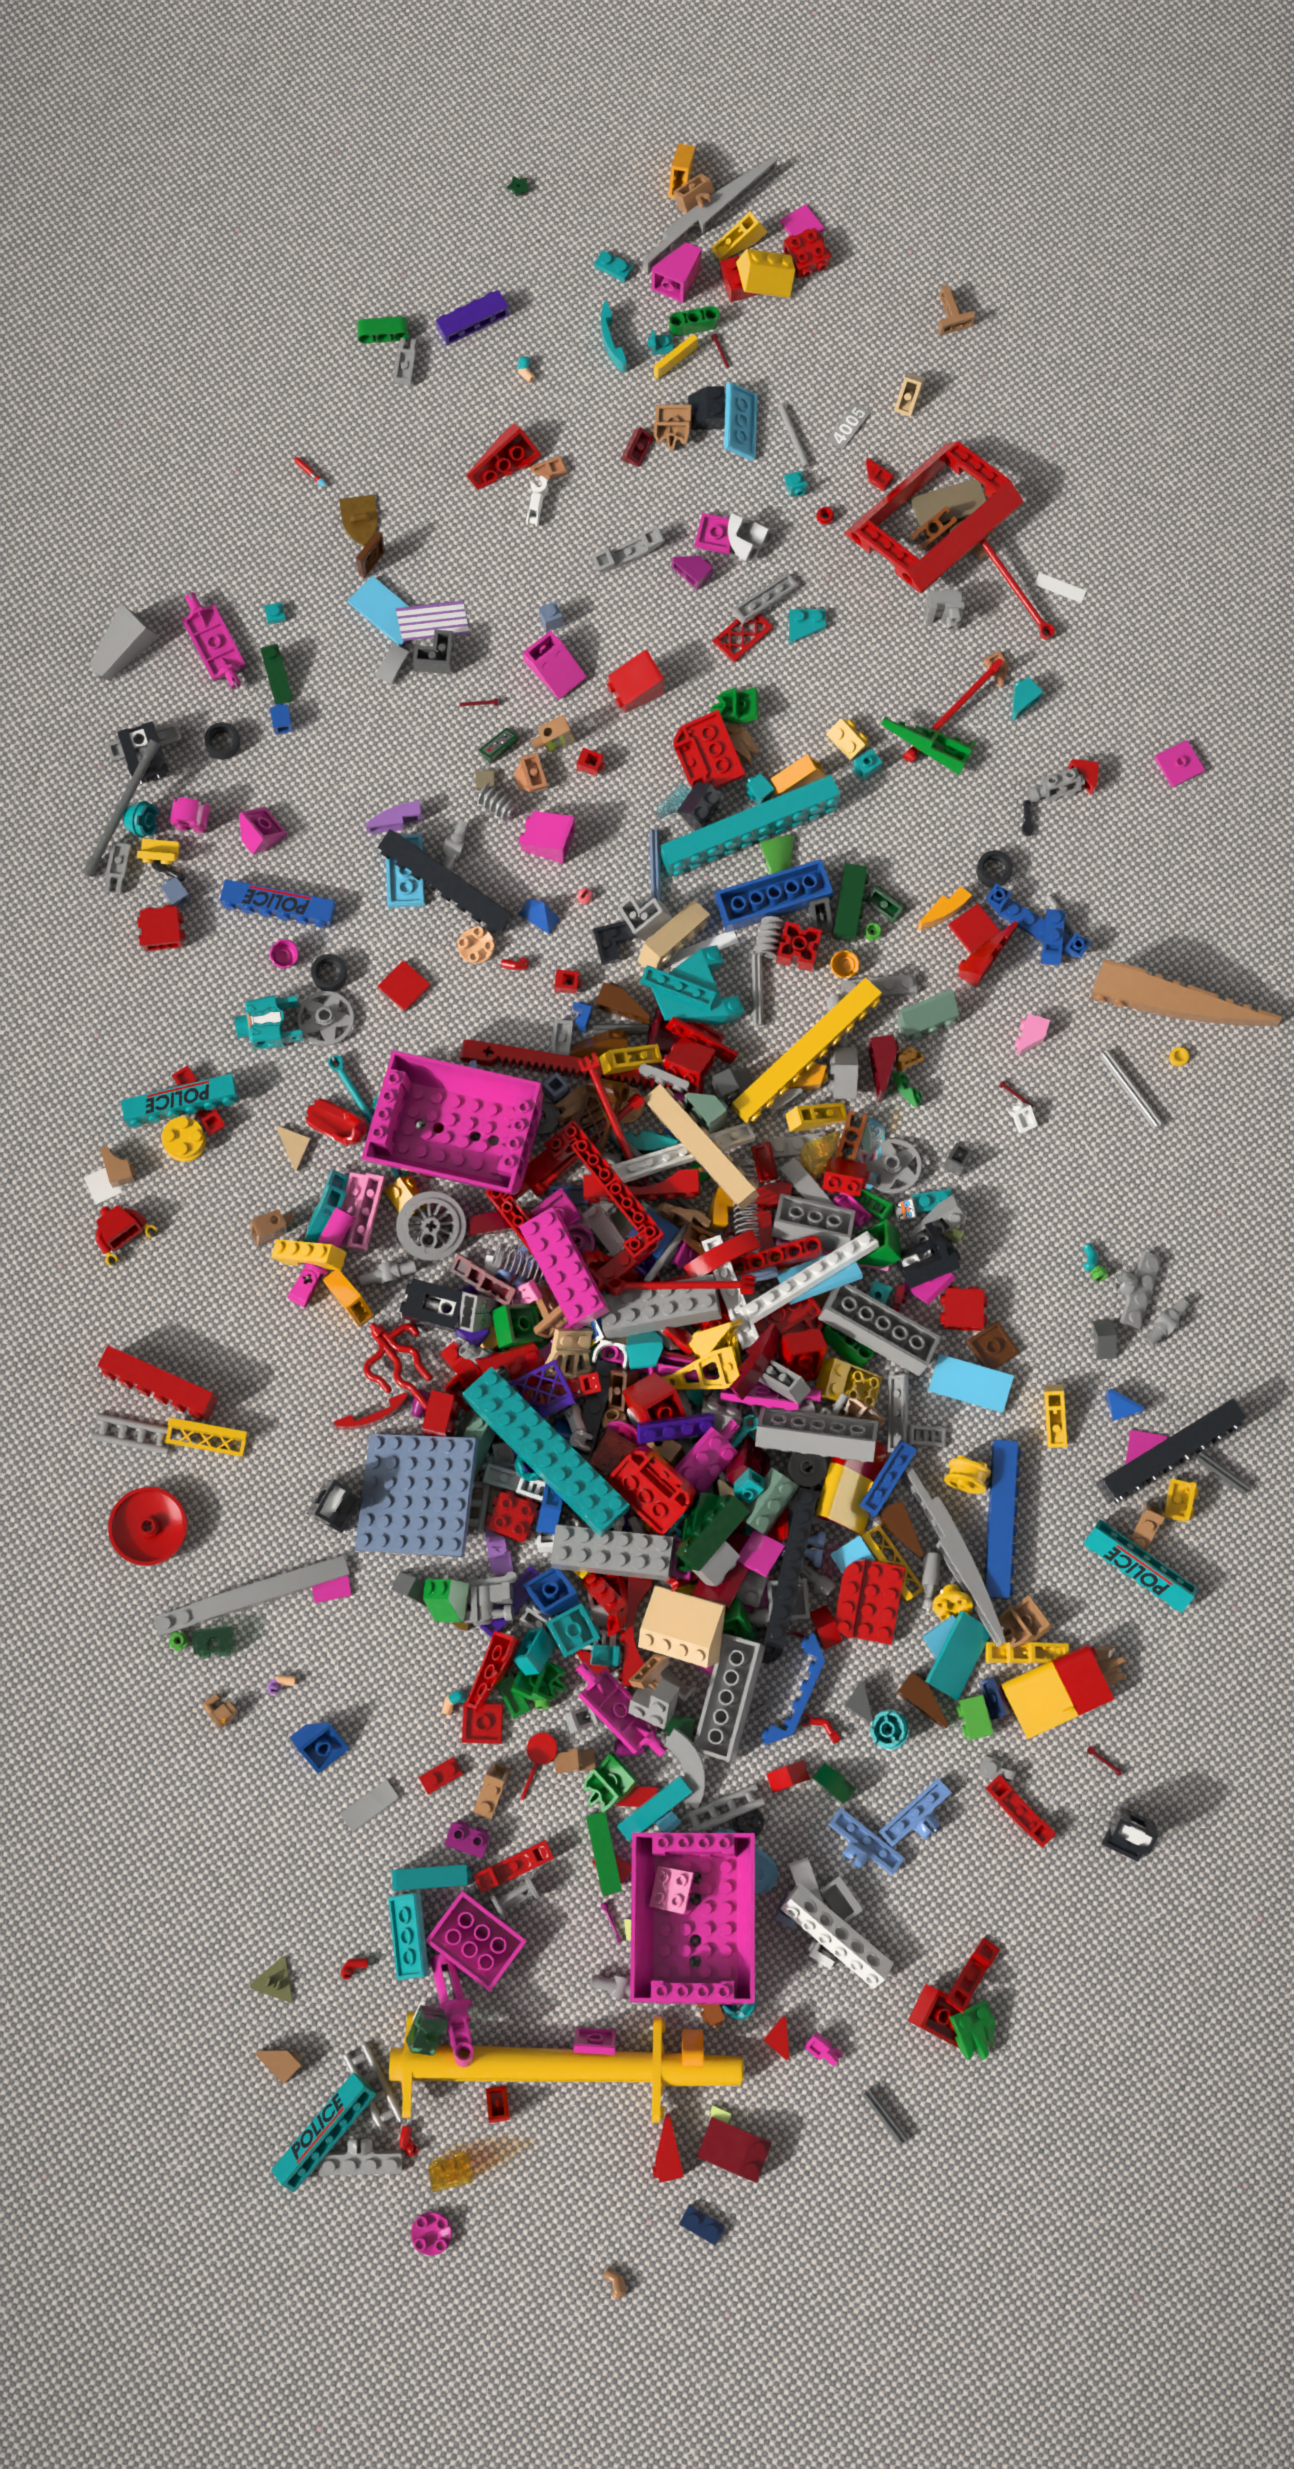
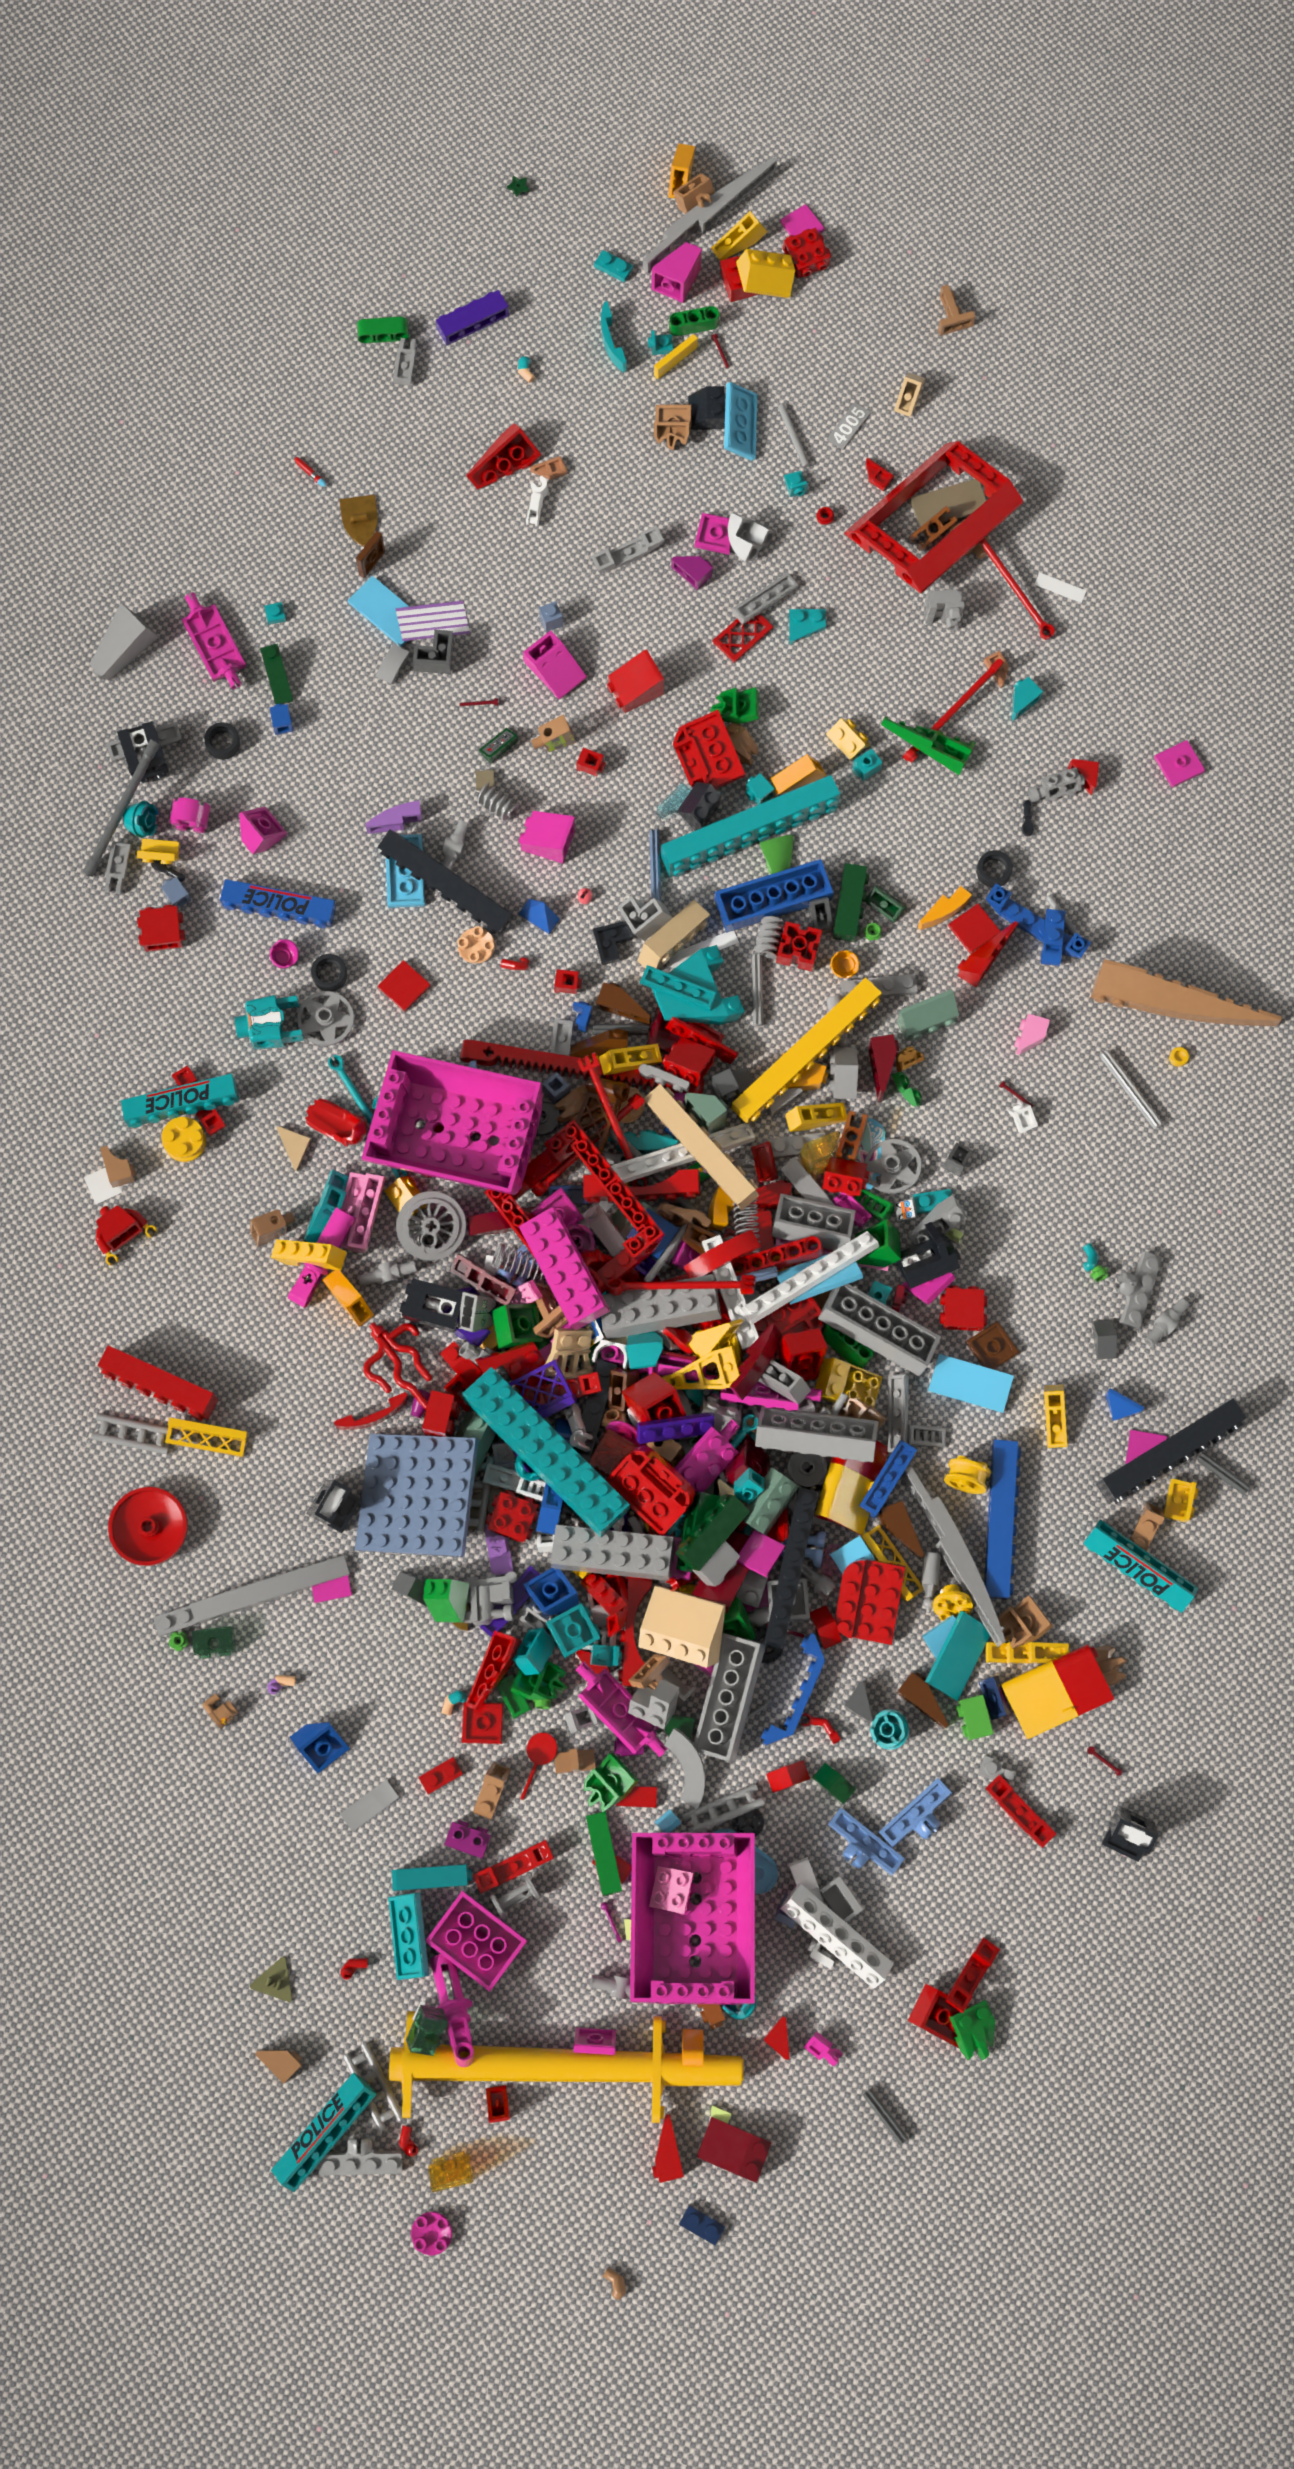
nougat slope [514,753,548,792] -> none
teal tile [617,1775,692,1842] -> none
dark red slope [621,427,654,467] -> none

